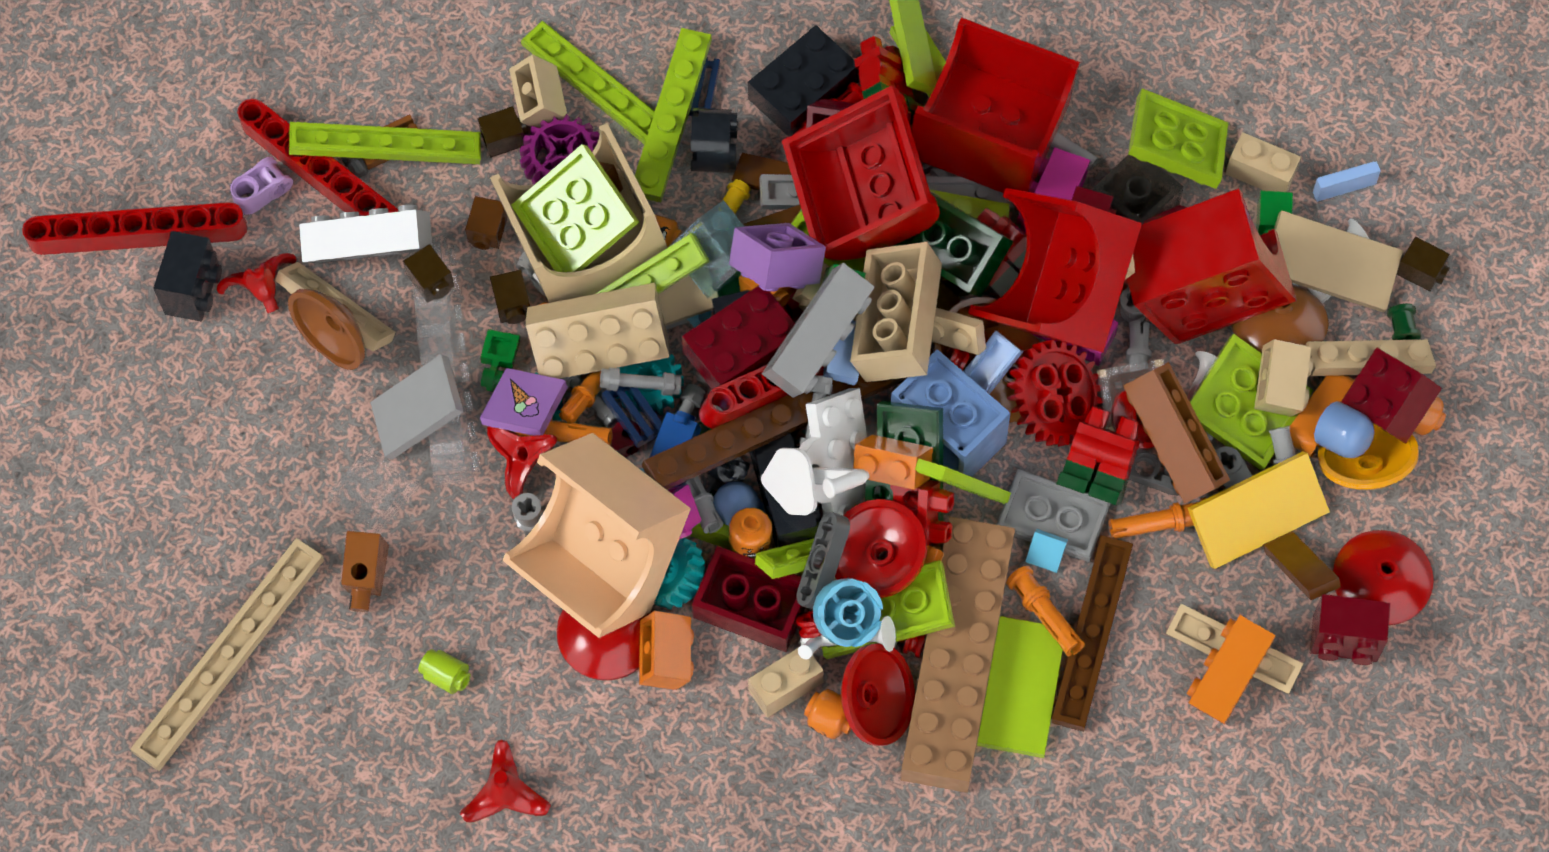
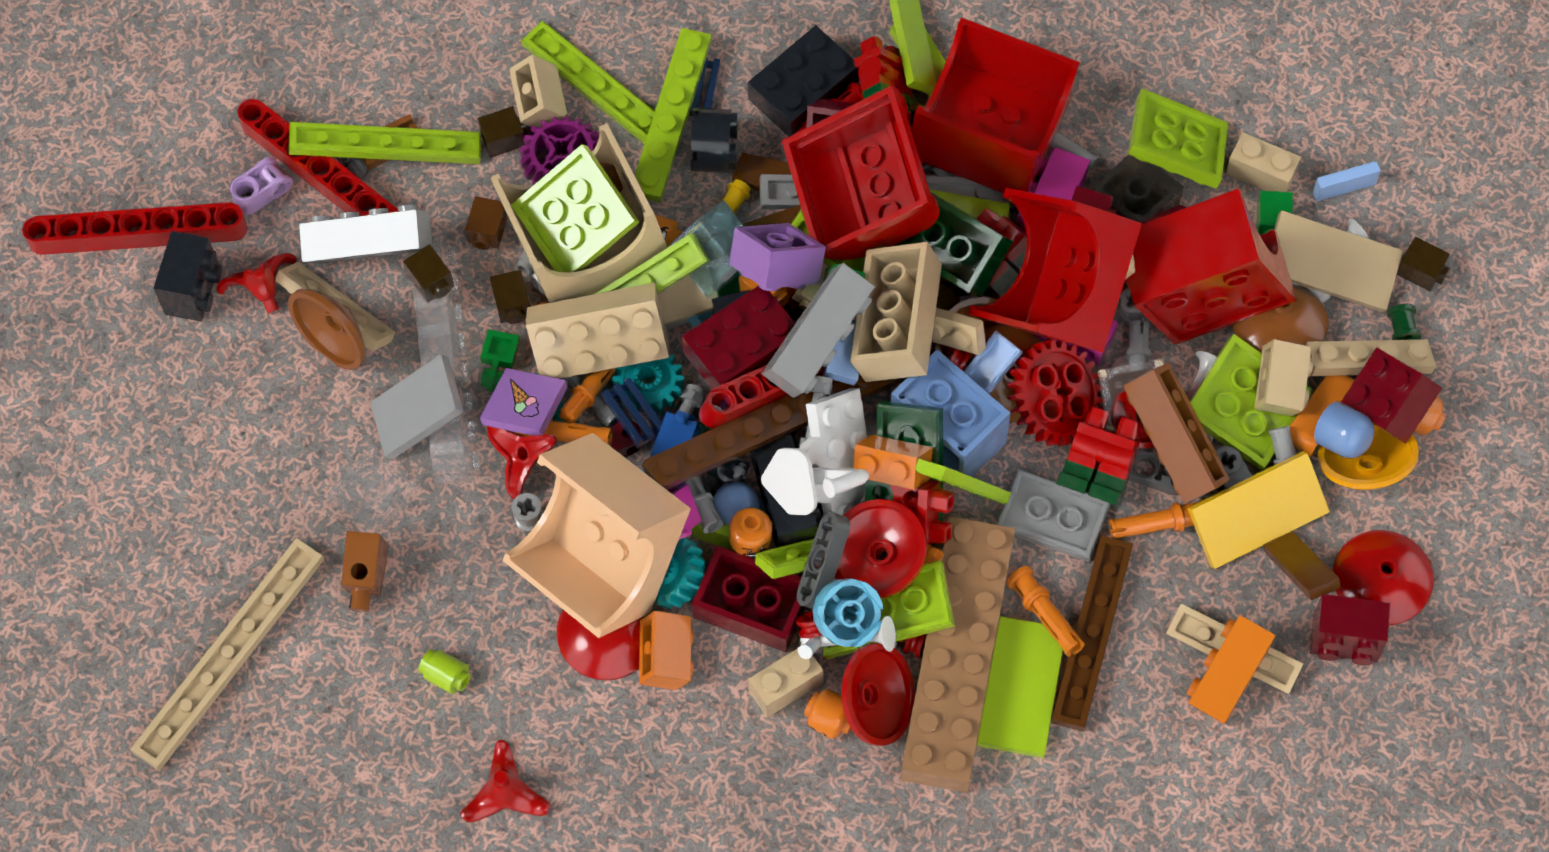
light grey bar [600,367,681,396] -> none
medium azure tile [1025,529,1068,573] -> none

